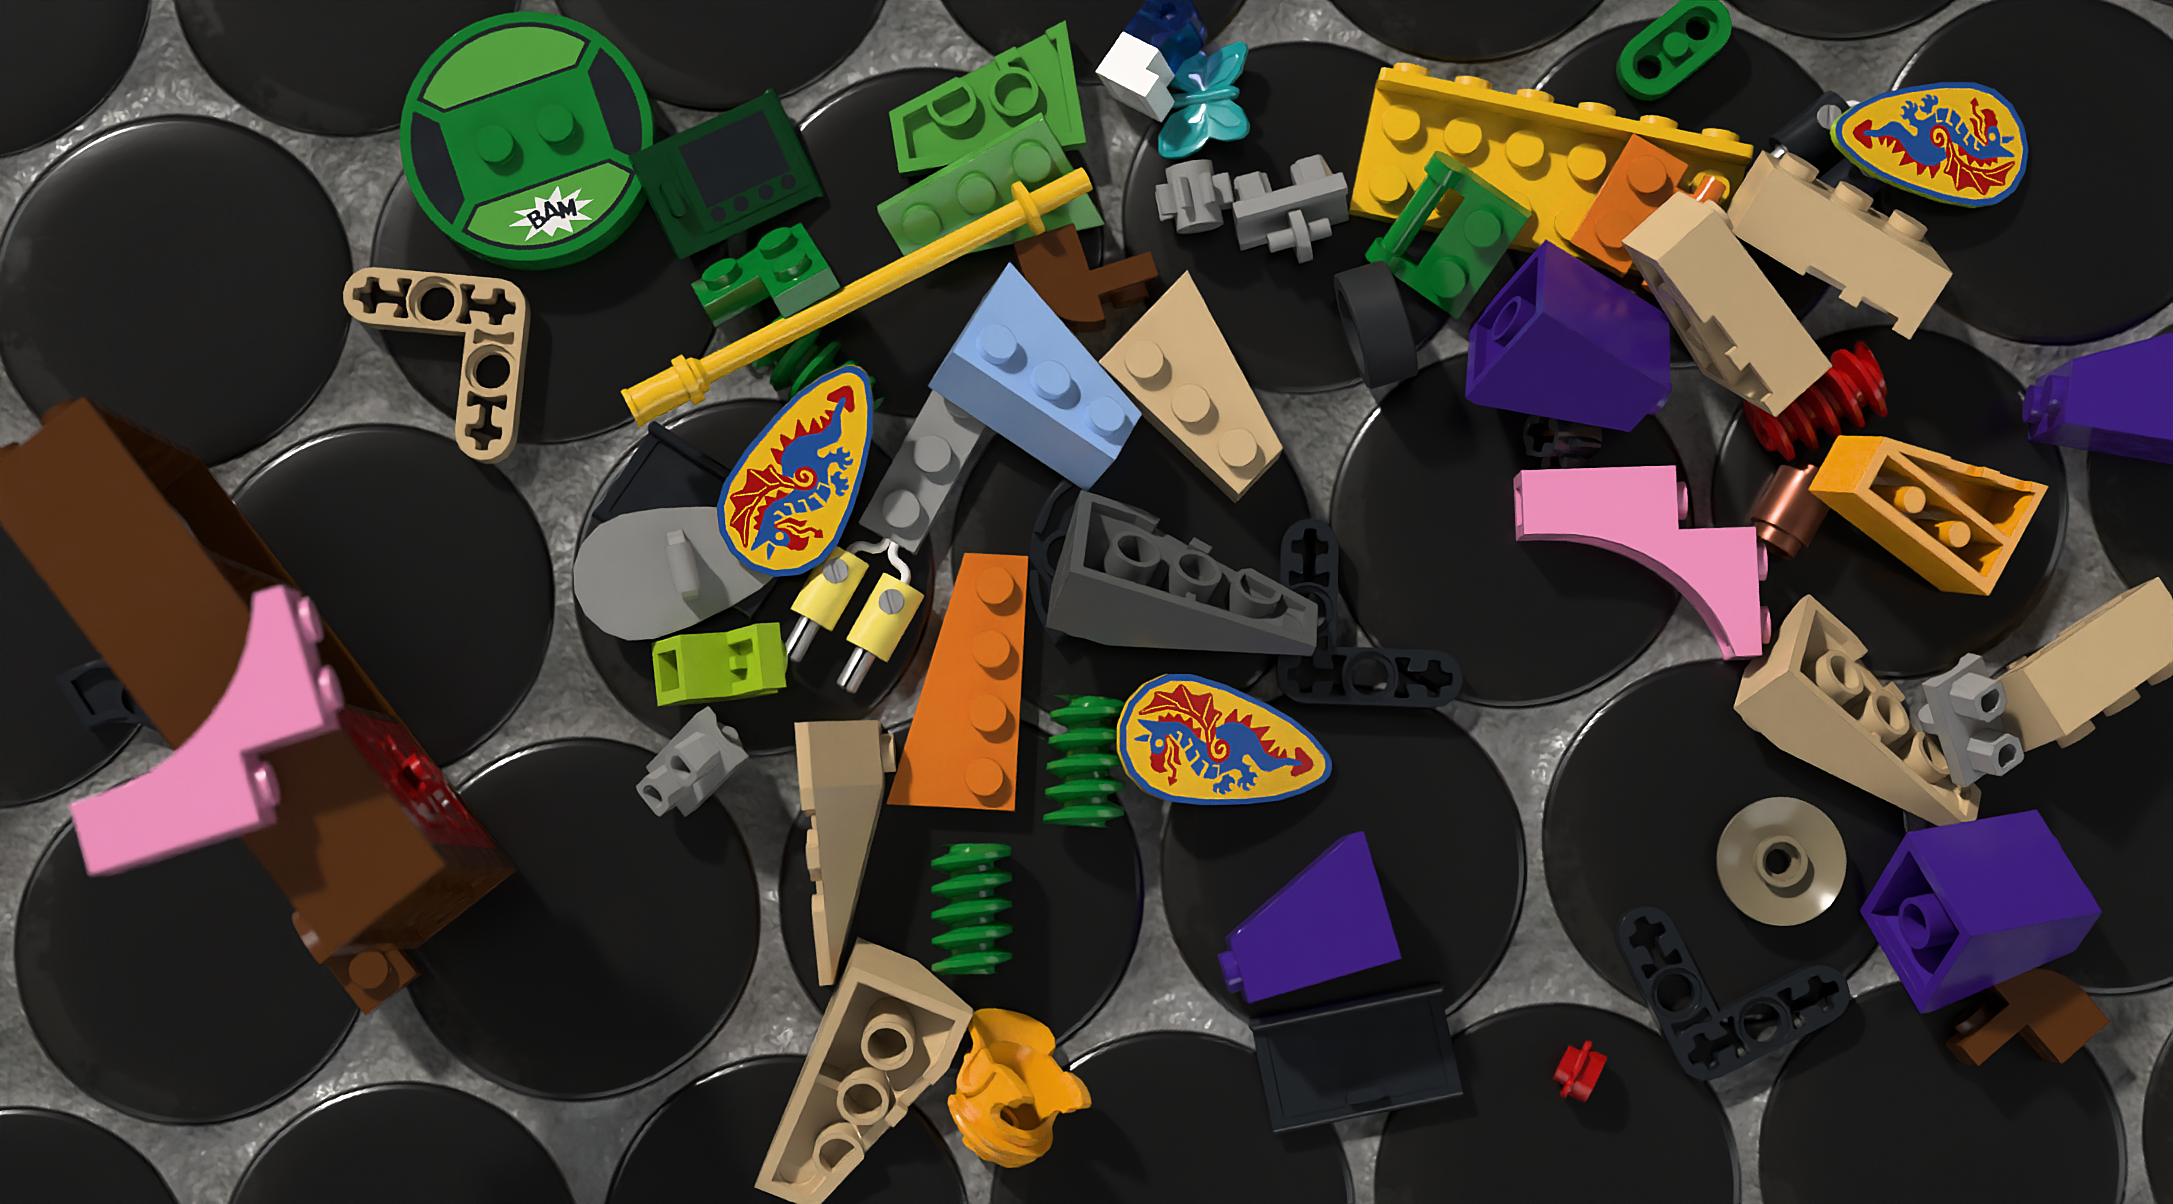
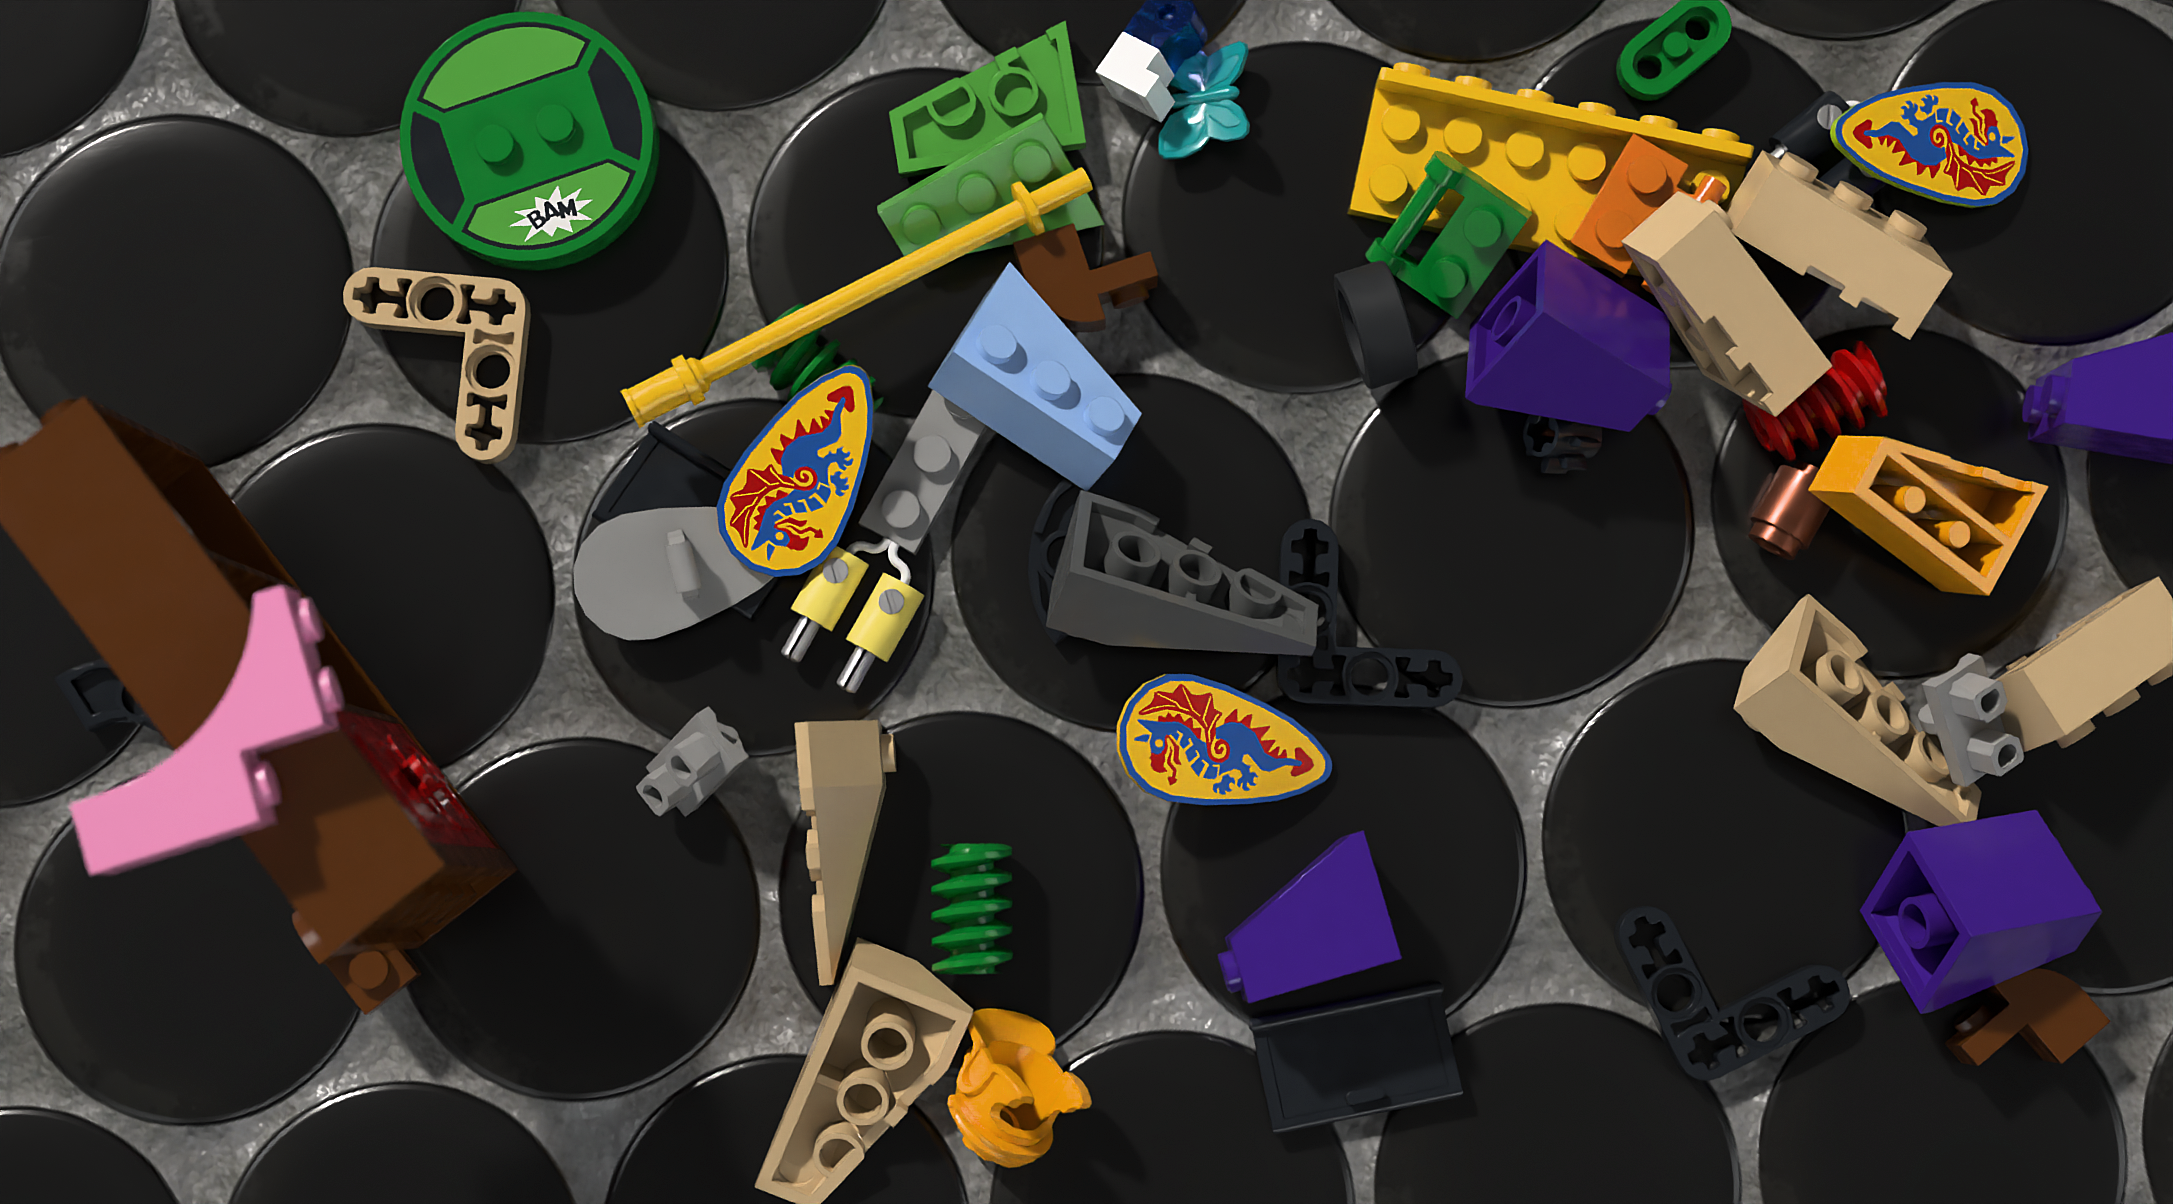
dark green container [628,89,824,261] -> none
lime brick [651,622,788,706] -> none
green plate [691,222,841,327] -> none
orange wing [887,553,1029,811] -> none
green piece [1043,695,1126,828] -> none
tan wedge [1099,271,1283,503] -> none
light grey gear [1155,160,1234,234] -> none
light grey hips [1232,154,1349,263] -> none
bright pink arch [1513,465,1771,661] -> none
red plate [1552,1040,1607,1103] -> none
dark tan dish [1716,797,1847,926] -> none

